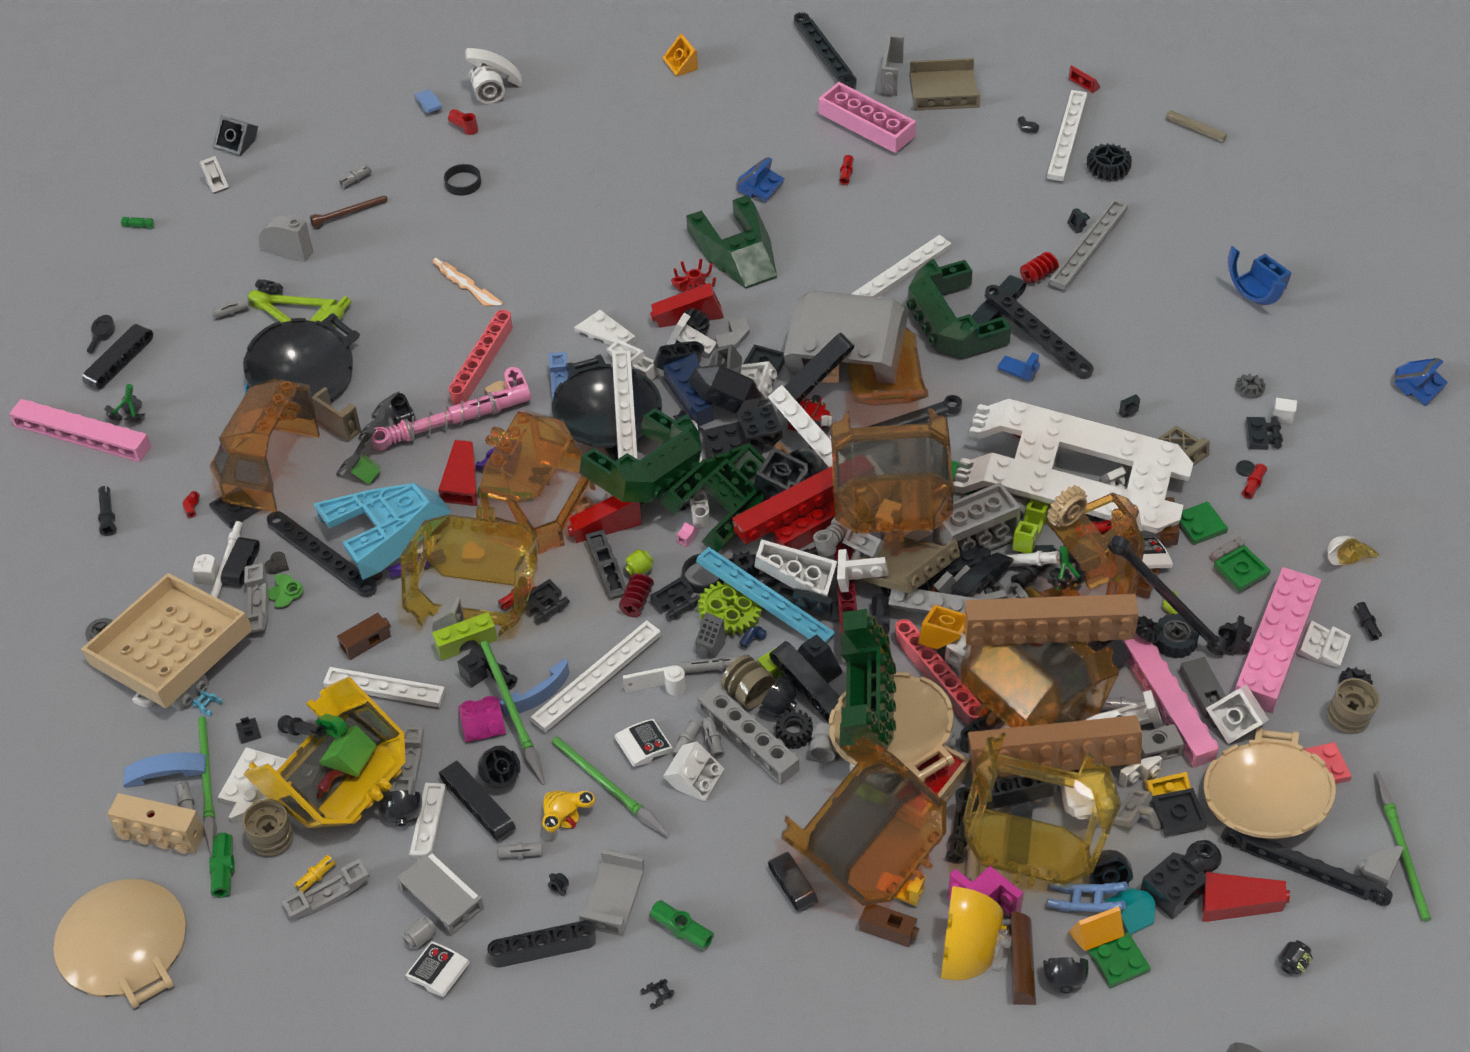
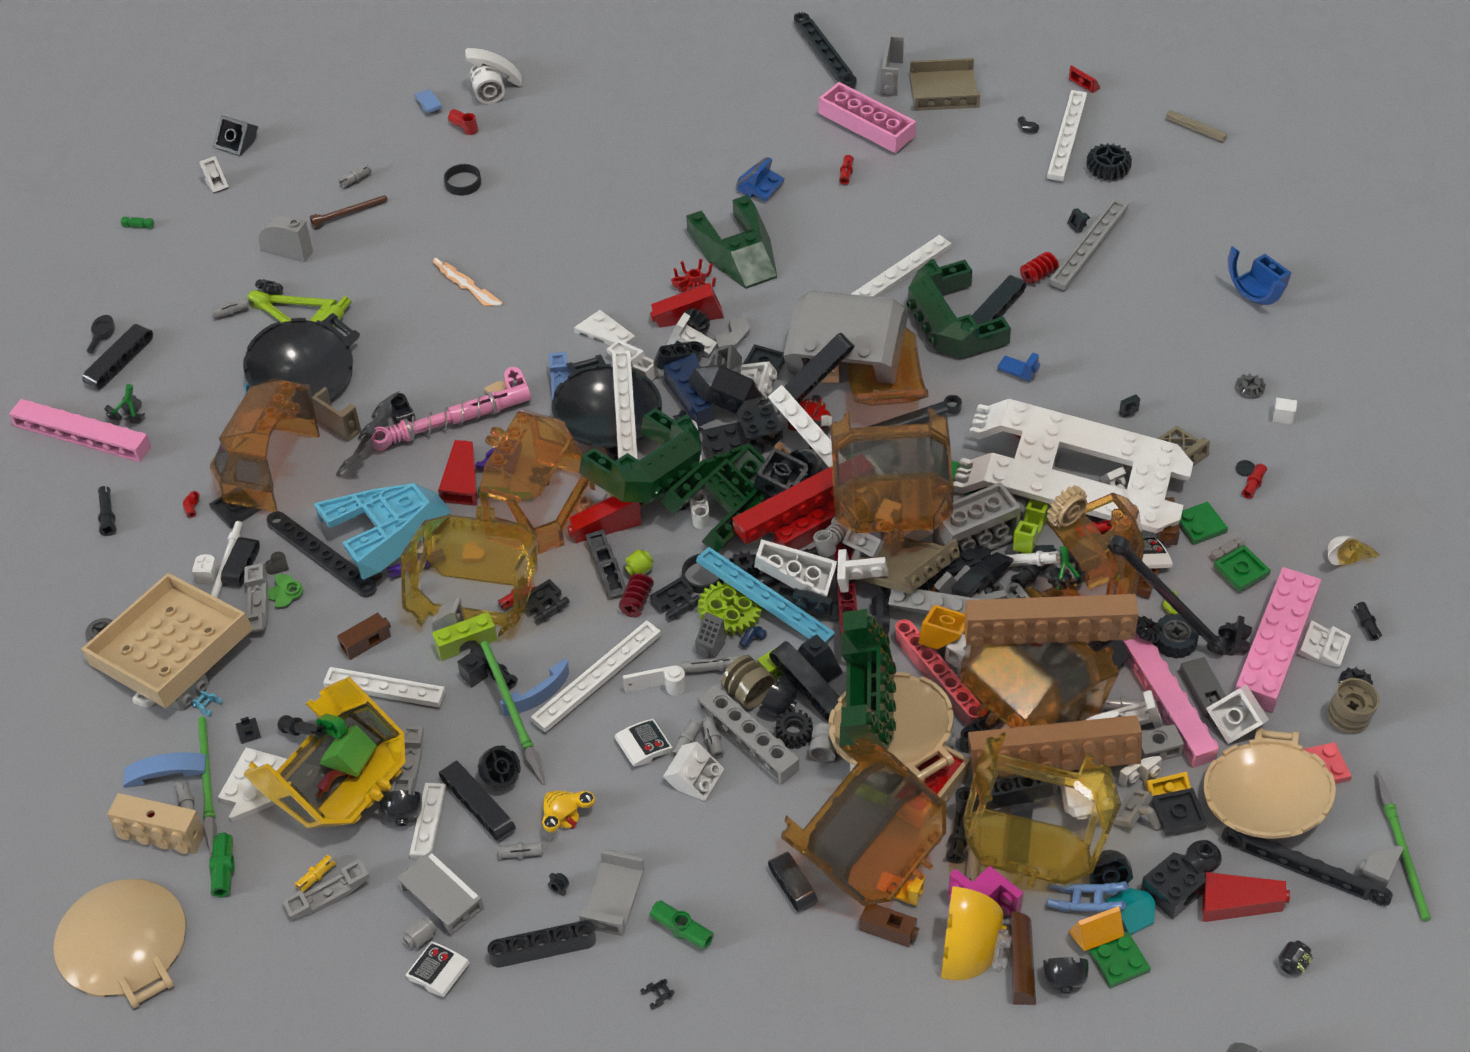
dark tan wheel [243,799,293,857] -> none
bright green panel [351,453,380,484] -> none
coral beam [449,310,513,405] -> none
dark pink bracket [458,696,506,742] -> none
bright green piece [552,736,669,837] -> none
light orange slope [662,33,698,76] -> none
bright pink piece [676,522,699,547] -> none
black plate [984,285,1094,379] -> none
black plate [1245,416,1283,450] -> none
blue piece [1394,358,1448,406] -> none

